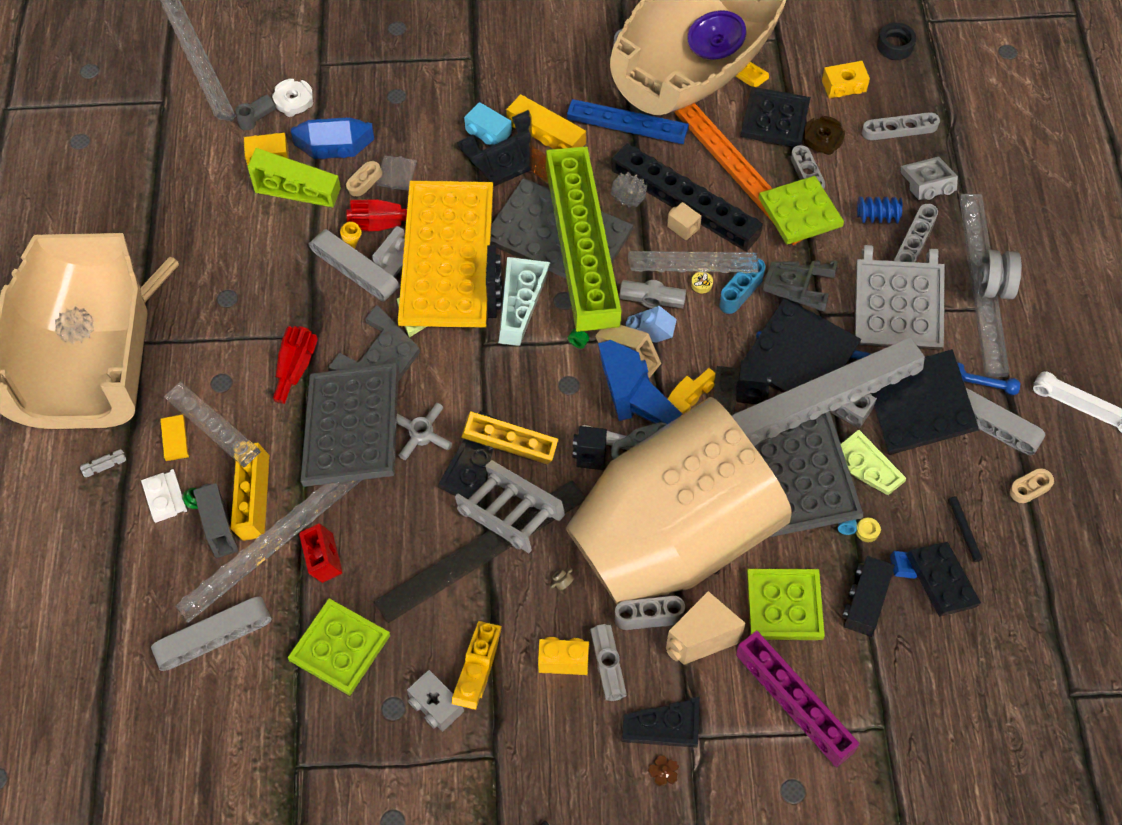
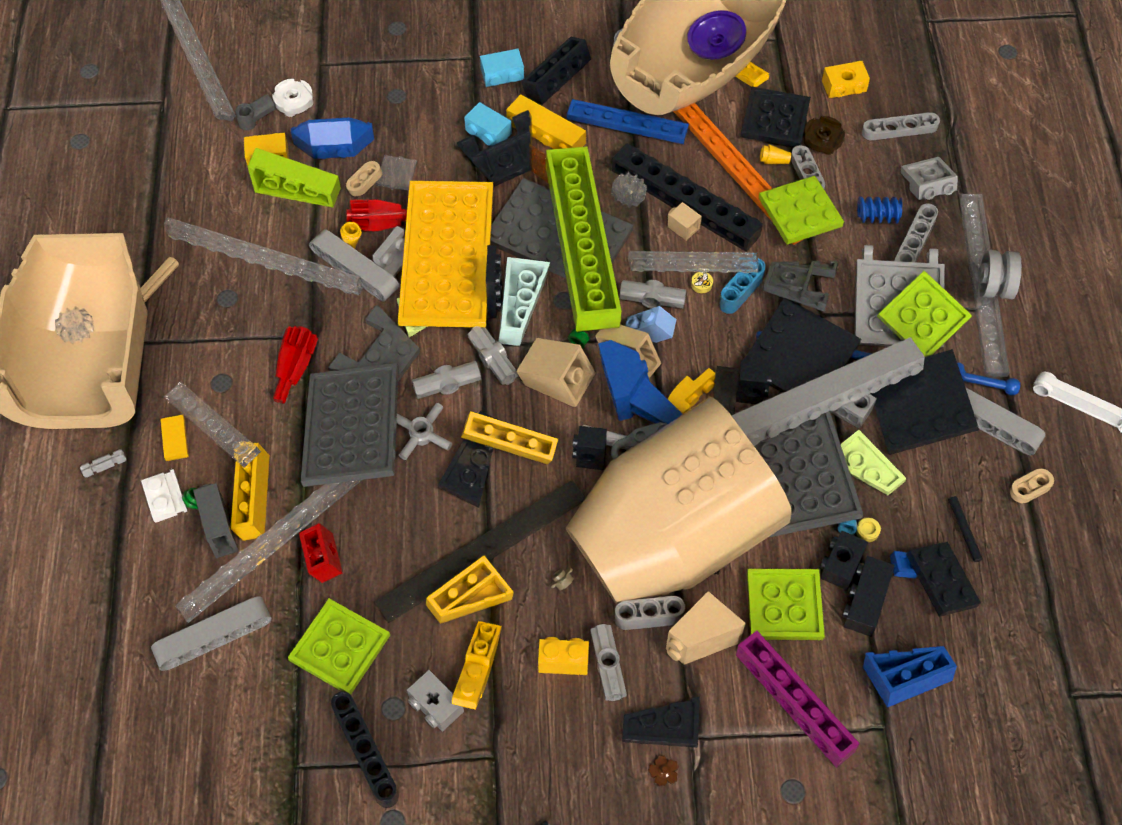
light grey fence [455,460,565,553] -> none
black tyre [877,22,916,60] -> none
none -> clear plate [163,217,363,295]
none -> black beam [331,692,399,808]
none -> light grey piece [412,361,481,399]
none -> yellow wedge [426,556,514,624]
none -> light grey piece [468,326,518,385]
none -> medium azure brick [480,49,524,87]
none -> tan slope [516,338,596,407]
none -> black brick [521,36,591,105]
none -> yellow cone [760,144,791,164]
none -> black brick [819,531,868,590]
none -> blue wedge [863,646,957,708]
none -> lime plate [877,271,972,357]

